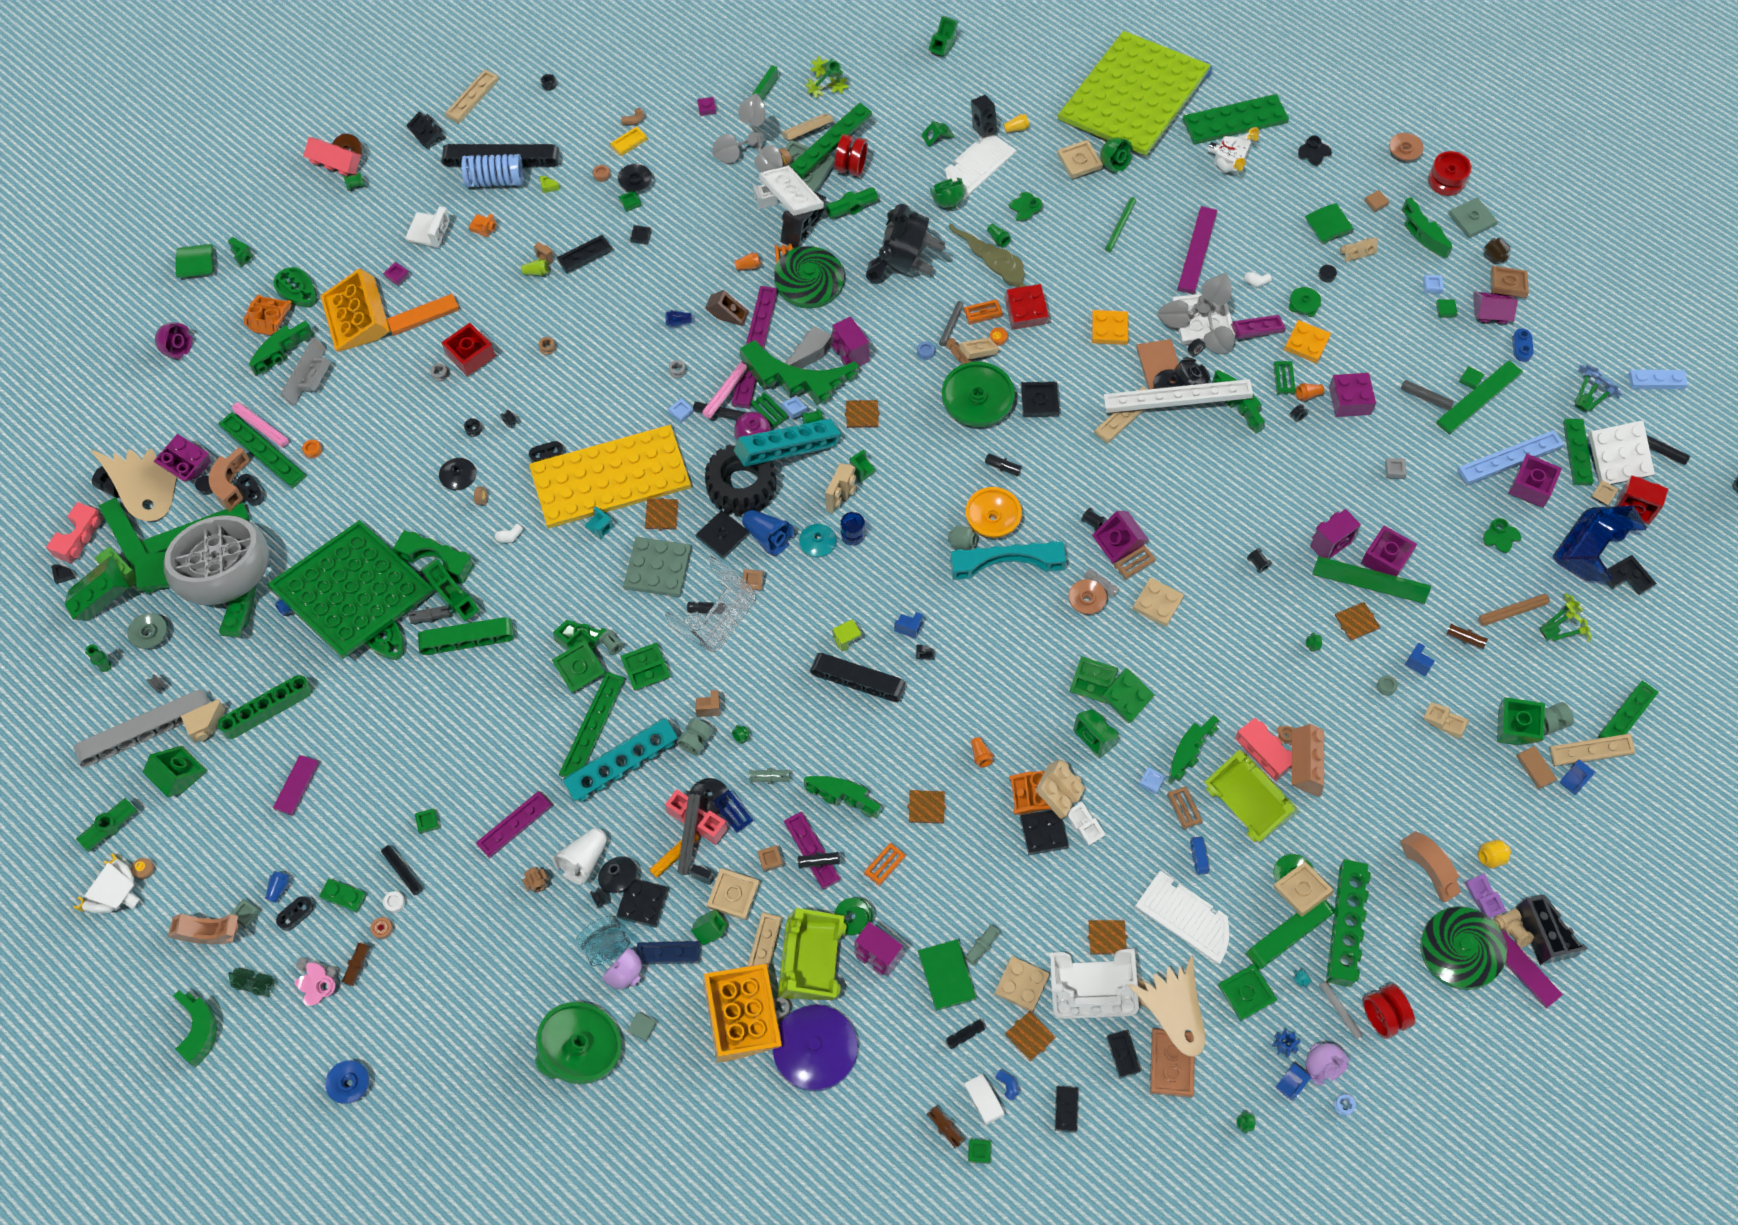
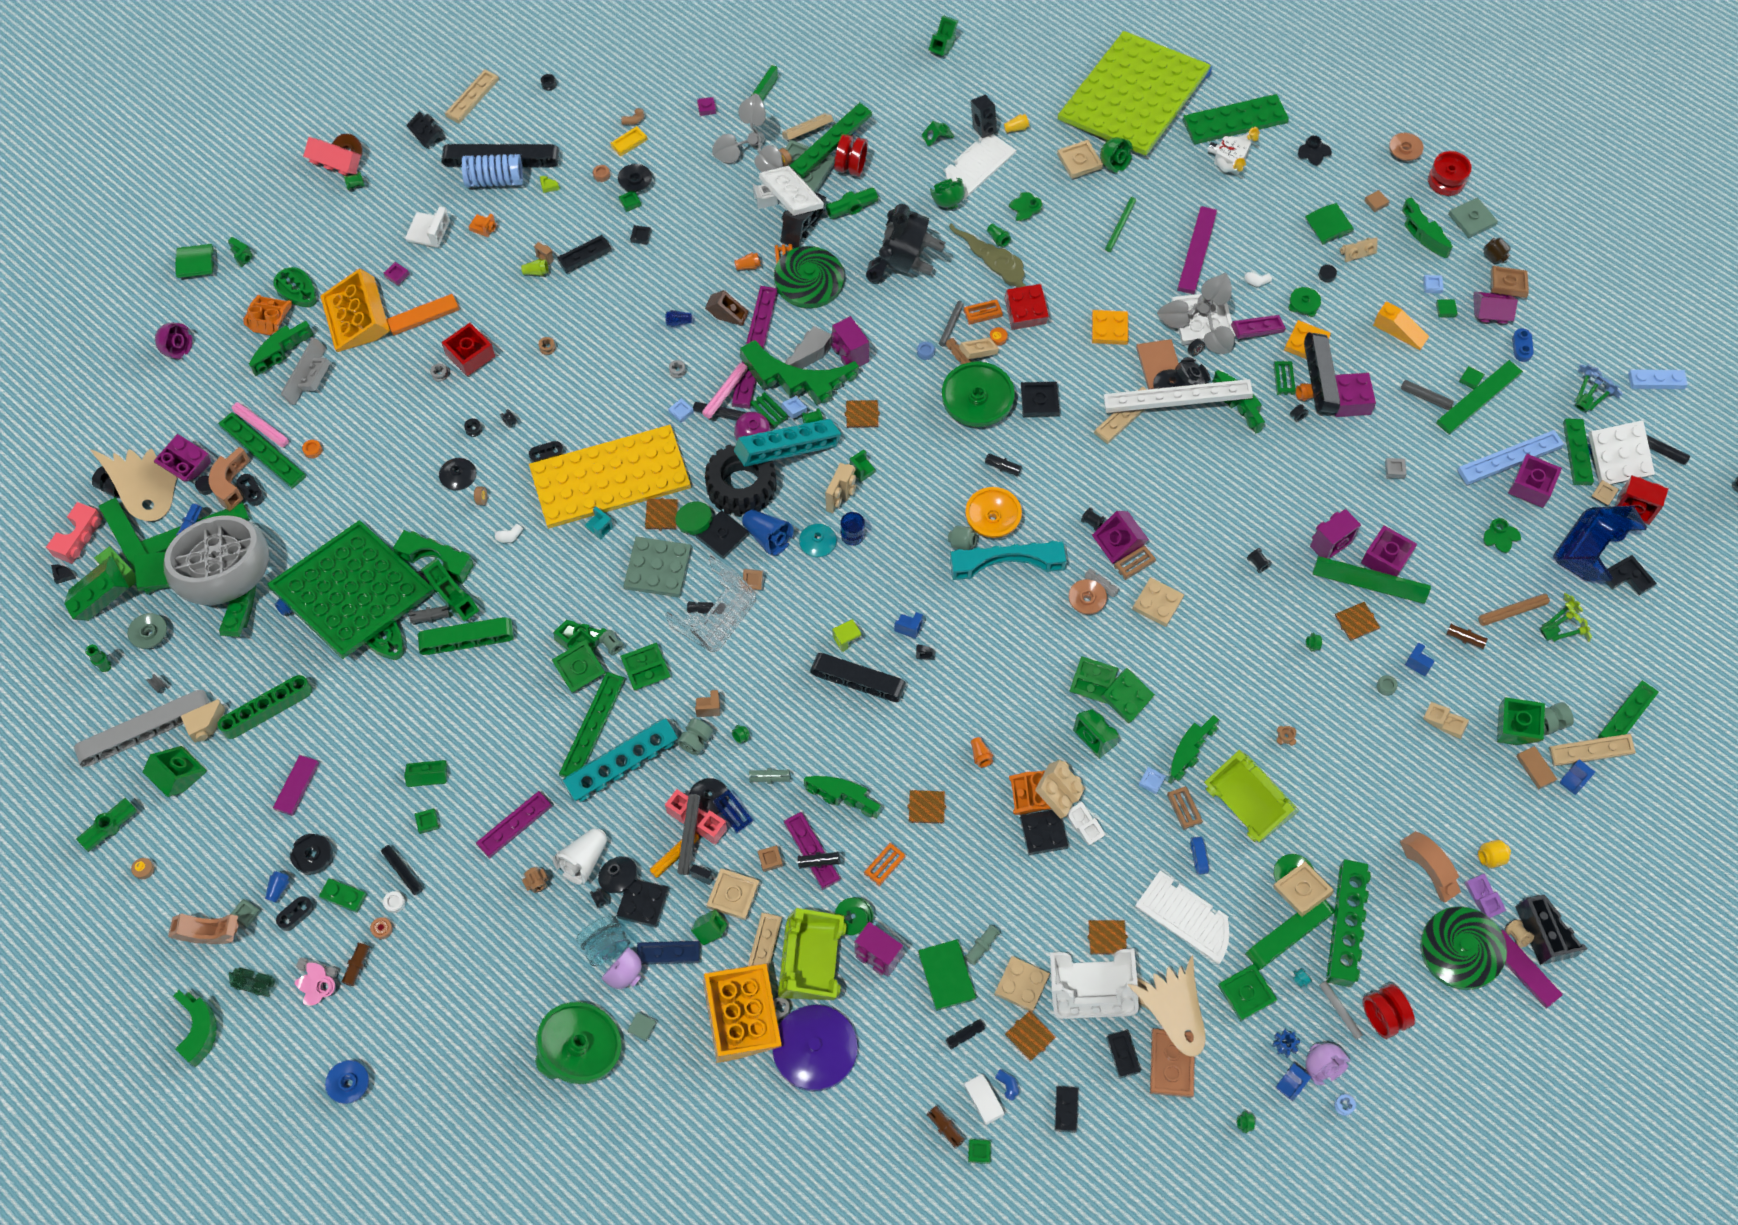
white torso [73,853,140,913] -> none
lime plant [804,56,849,98] -> none
coral brick [1235,718,1292,782] -> none
nougat slope [1292,724,1325,797] -> none
tan pin [1493,908,1522,930] -> none
none -> blue axle [176,504,202,536]
none -> black plate [290,834,333,876]
none -> green slope [404,760,447,787]
none -> green tile [675,501,713,535]
none -> beam [1304,332,1340,413]
none -> light orange slope [1373,301,1429,350]

